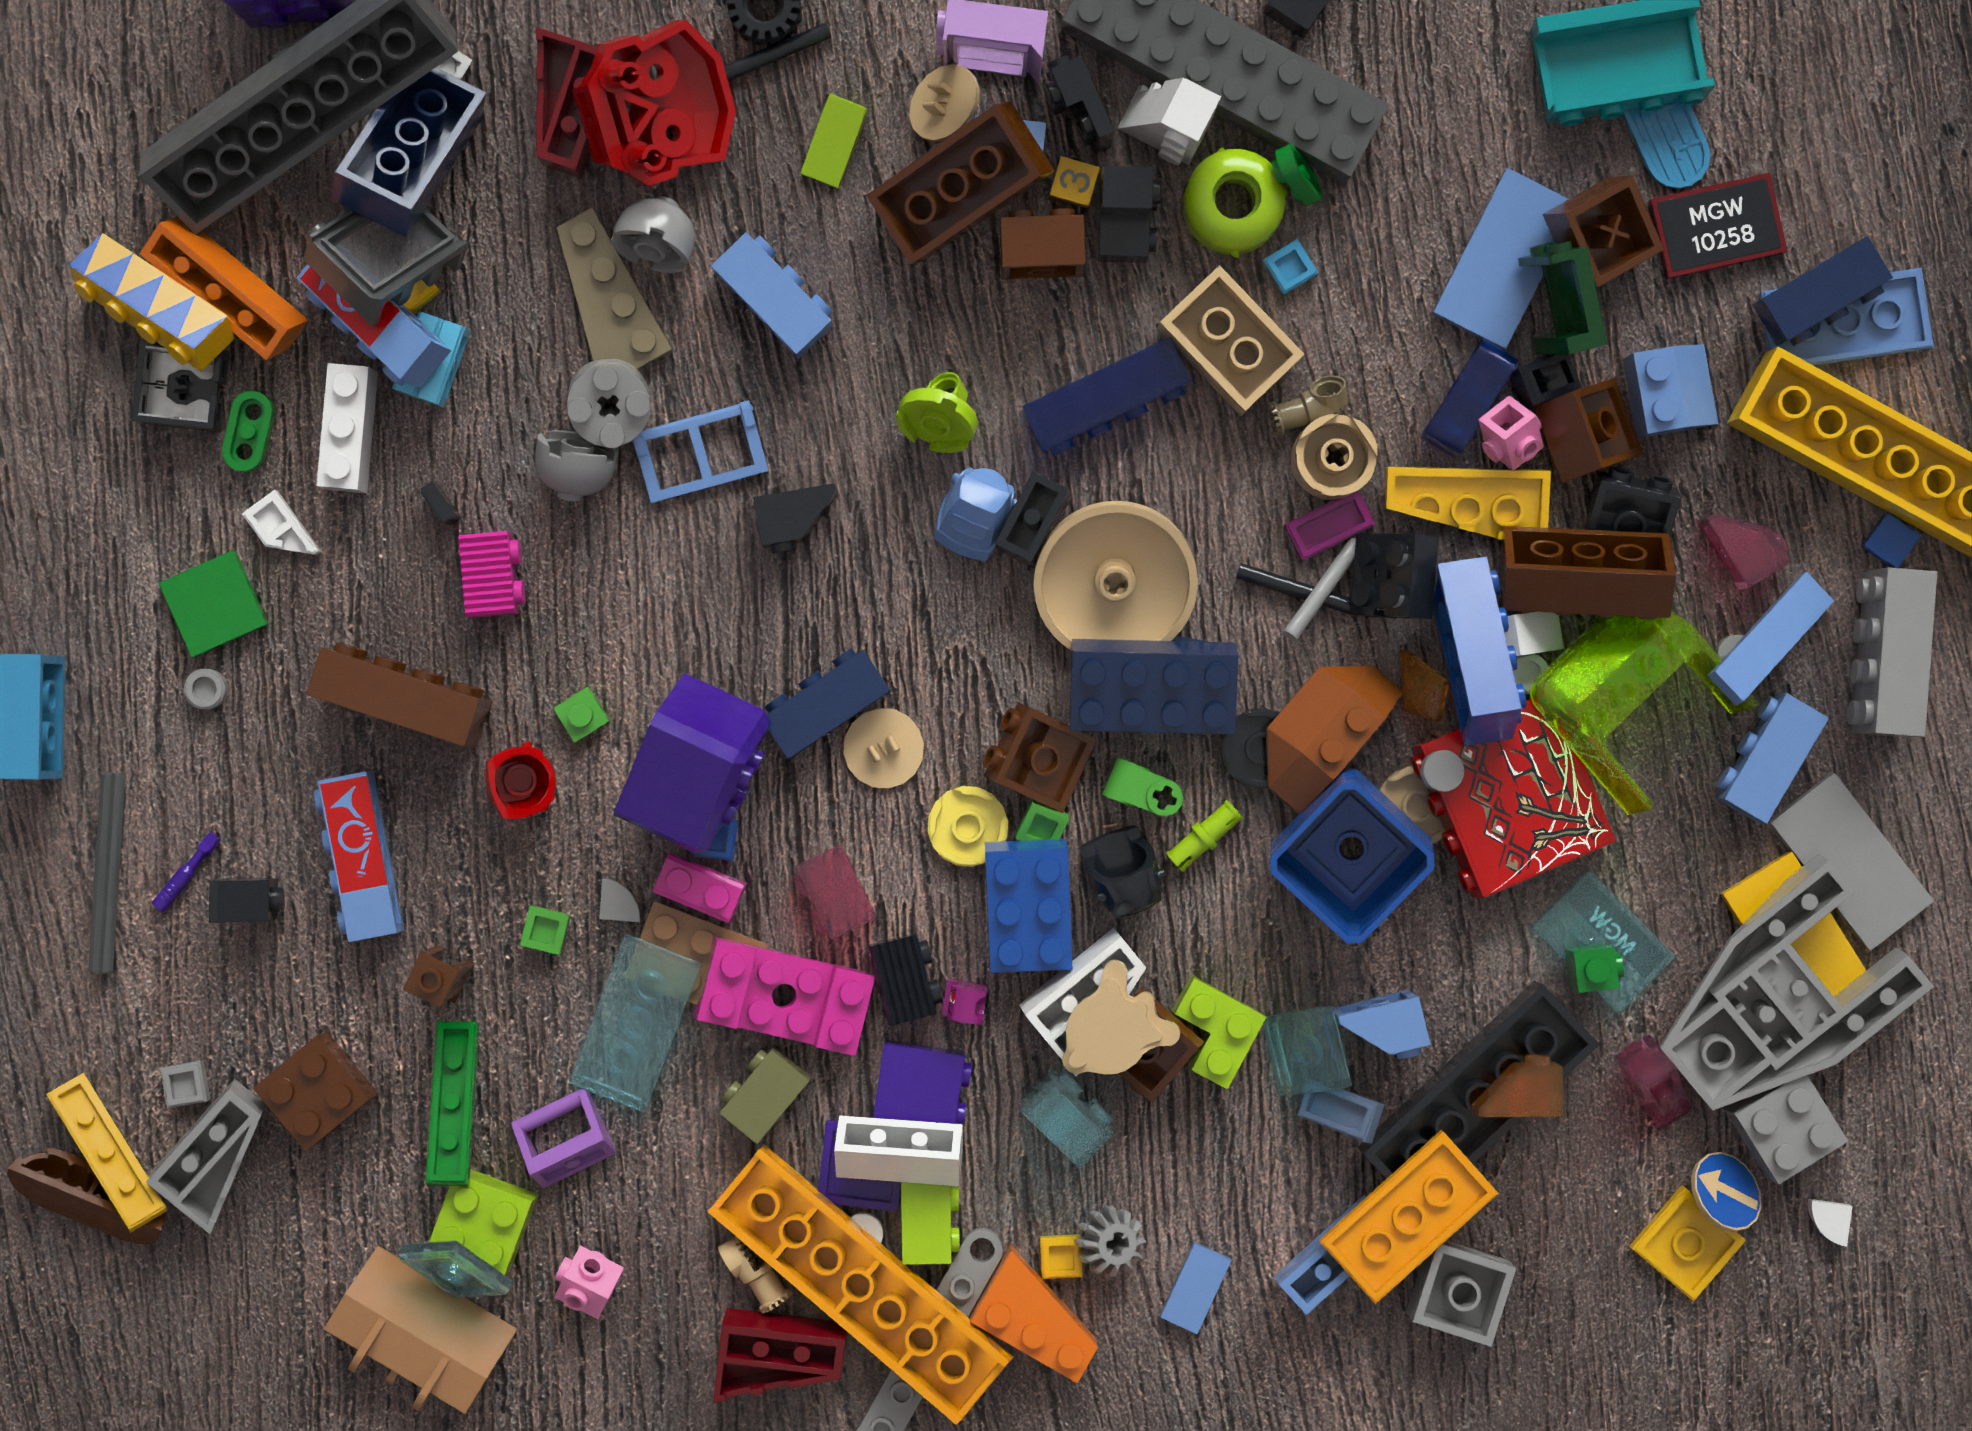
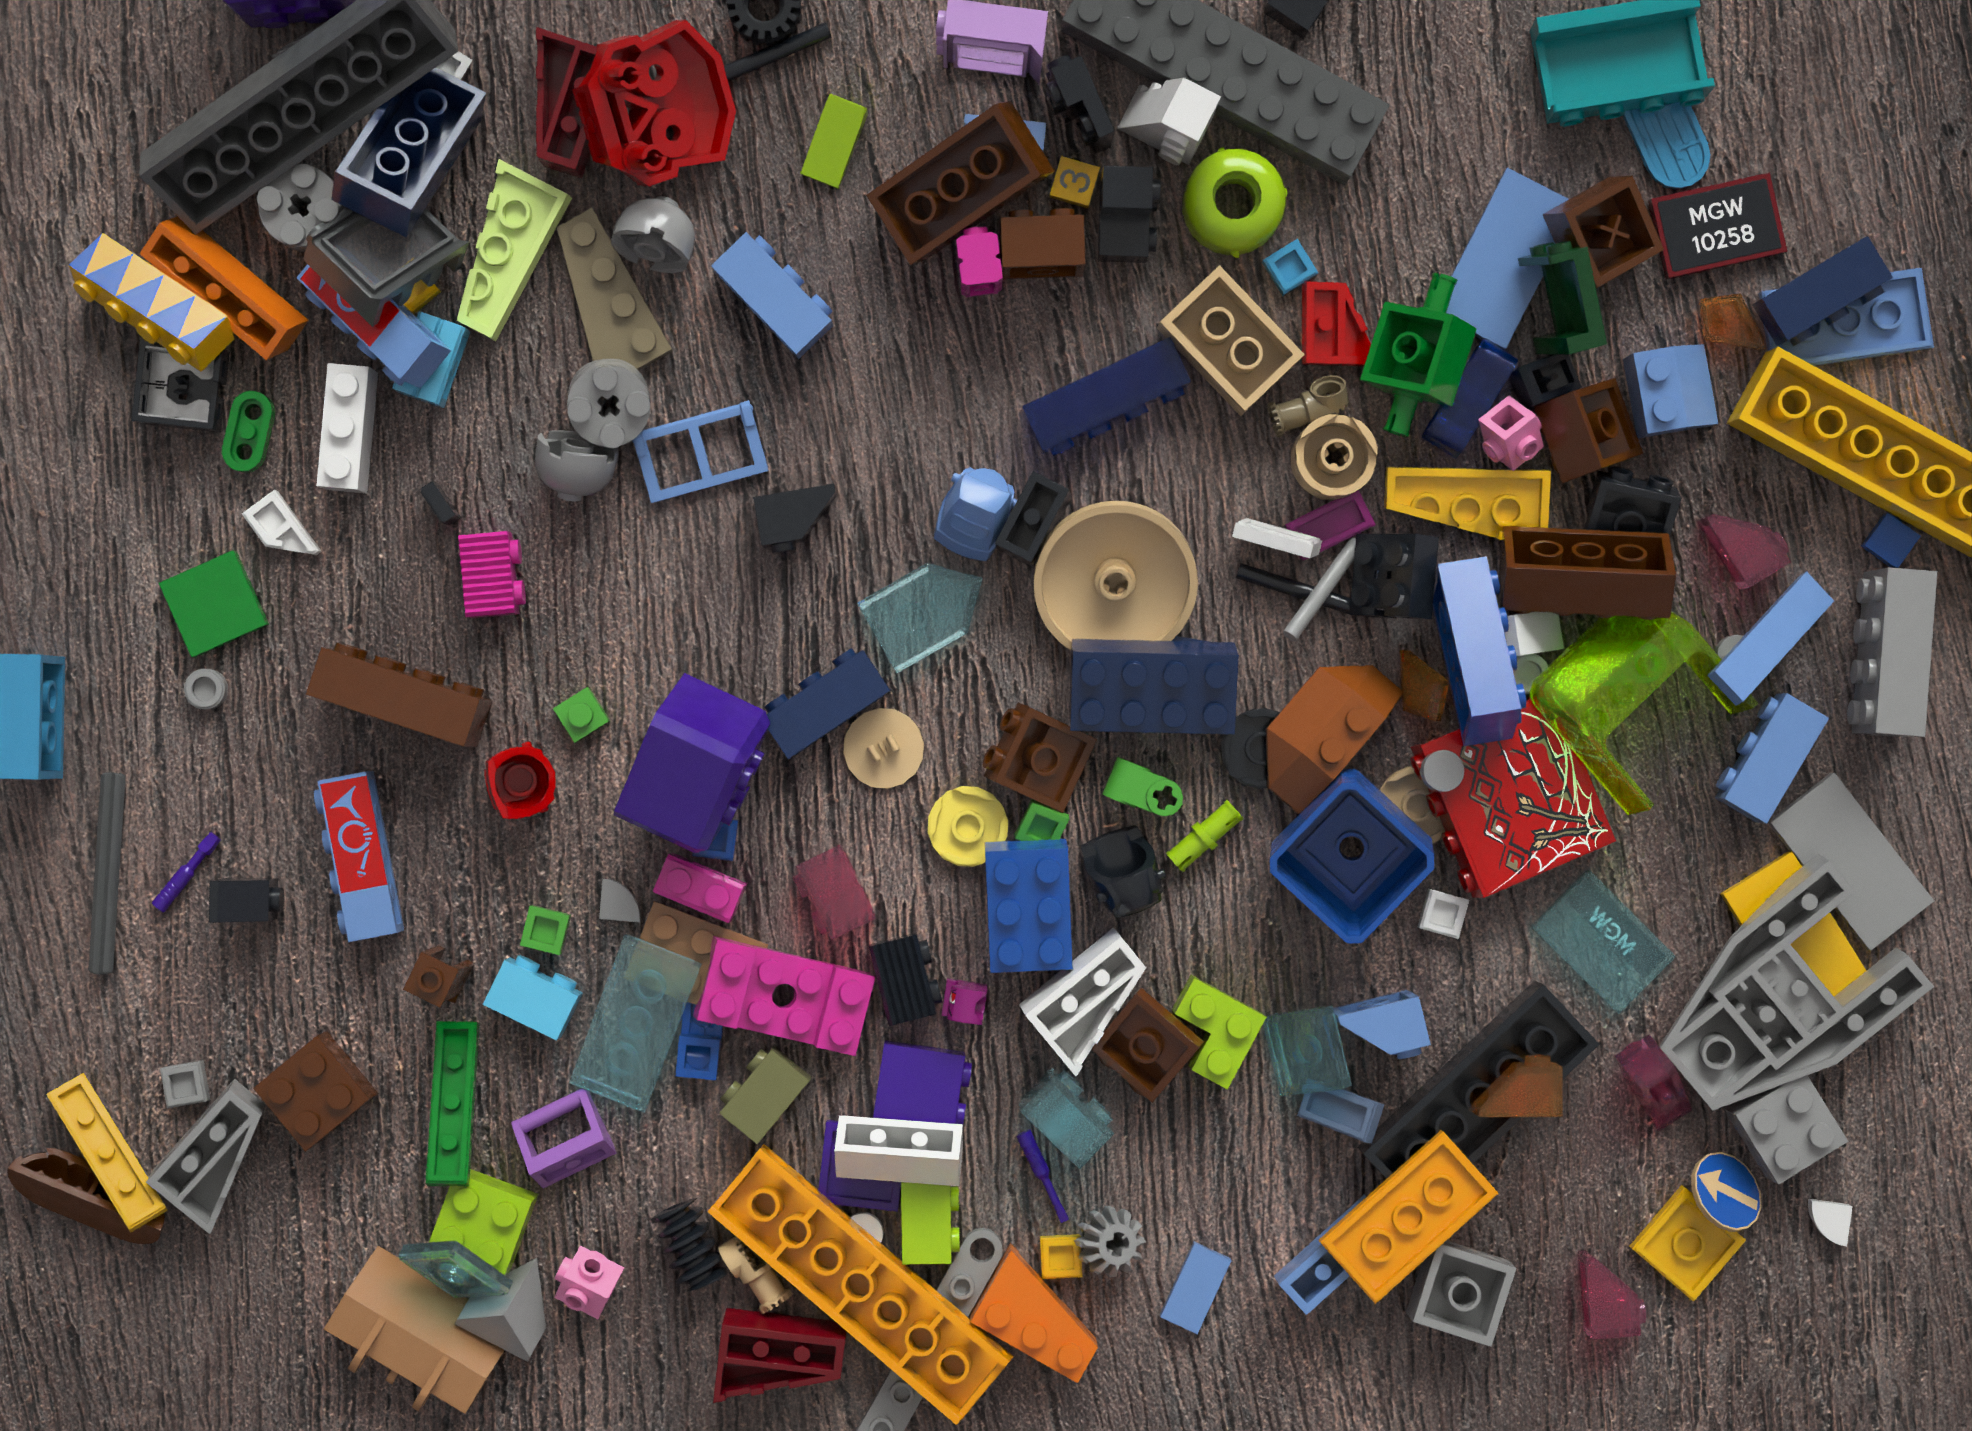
lime tile [895,372,978,453] -> none
tan piece [909,64,980,142] -> none
tan tile [1062,960,1181,1075] -> none
green plate [1271,143,1323,206] -> none
green brick [1564,944,1624,993] -> none
none -> light grey brick [257,164,345,253]
none -> light grey slope [455,1258,546,1362]
none -> yellowish green wing [457,159,572,341]
none -> medium azure brick [483,955,583,1041]
none -> black piece [651,1198,727,1291]
none -> blue slope [675,1001,724,1080]
none -> clear light blue tile [857,563,983,673]
none -> dark pink brick [956,227,1003,297]
none -> dark purple piece [1016,1129,1069,1223]
none -> white tile [1232,518,1322,558]
none -> red wing [1302,281,1371,367]
none -> green brick [1360,273,1477,438]
none -> white tile [1417,888,1469,939]
none -> clear pink slope [1578,1250,1646,1340]
none -> clear orange piece [1698,293,1767,351]

